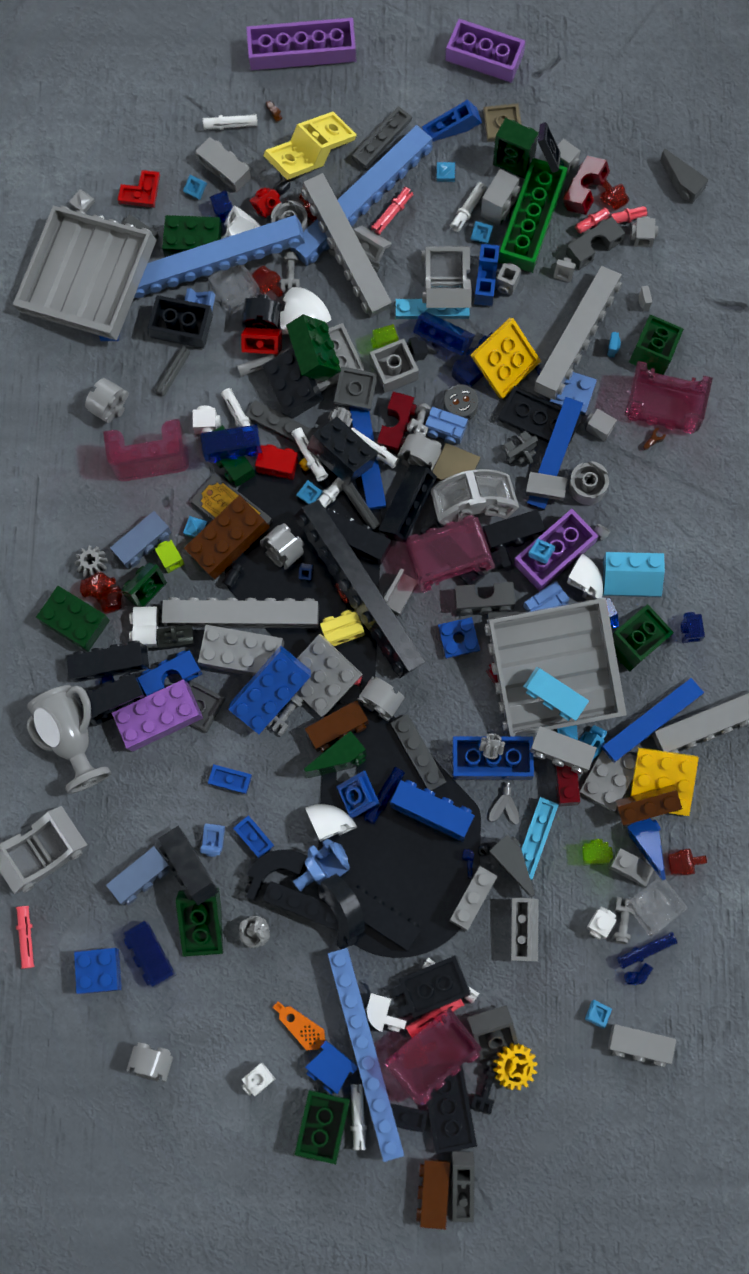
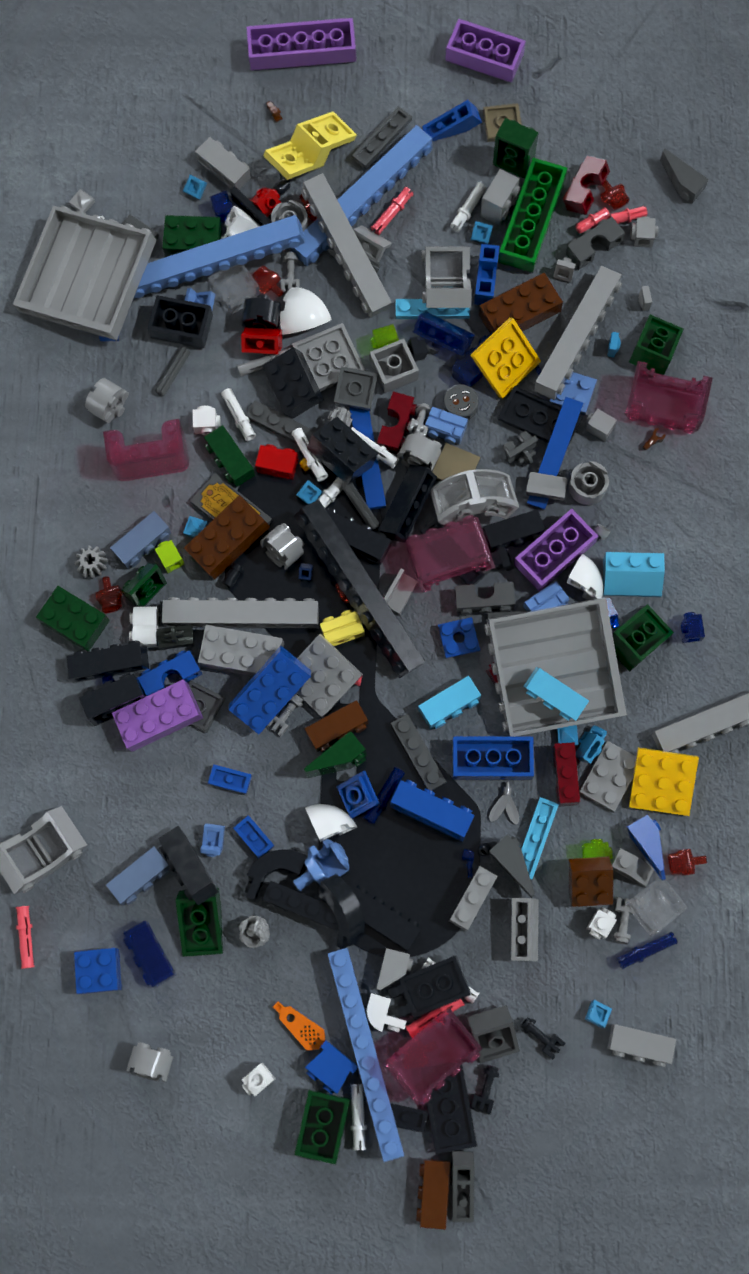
light grey piece [27,685,112,794] -> none
clear red piece [80,572,116,598] -> none
red plate [118,170,160,208] -> none
clear blue brick [200,424,262,462] -> none
white pin [203,114,257,130] -> none
dark green brick [286,314,341,382] -> none
light grey brick [358,676,405,721] -> none
dark azure tile [437,162,455,182] -> none
light grey gear [479,734,505,759] -> none
yellow gear [493,1043,538,1091] -> none
light grey brick [495,263,521,295] -> none
dark azure tile [528,538,555,564] -> none
light grey brick [530,726,597,774] -> none
black tile [538,122,561,173] -> none
light grey brick [558,139,580,173] -> none
blue tile [602,678,704,763] -> none
reddish brown brick [616,784,682,826] -> none
clear blue arm [624,963,654,985] -> none
none -> black tile [230,186,272,226]
none -> light grey slope [376,948,413,990]
none -> medium azure brick [418,676,481,729]
none -> reddish brown brick [479,272,563,335]
none -> black hinge [520,1017,566,1060]
none -> reddish brown brick [569,857,613,907]

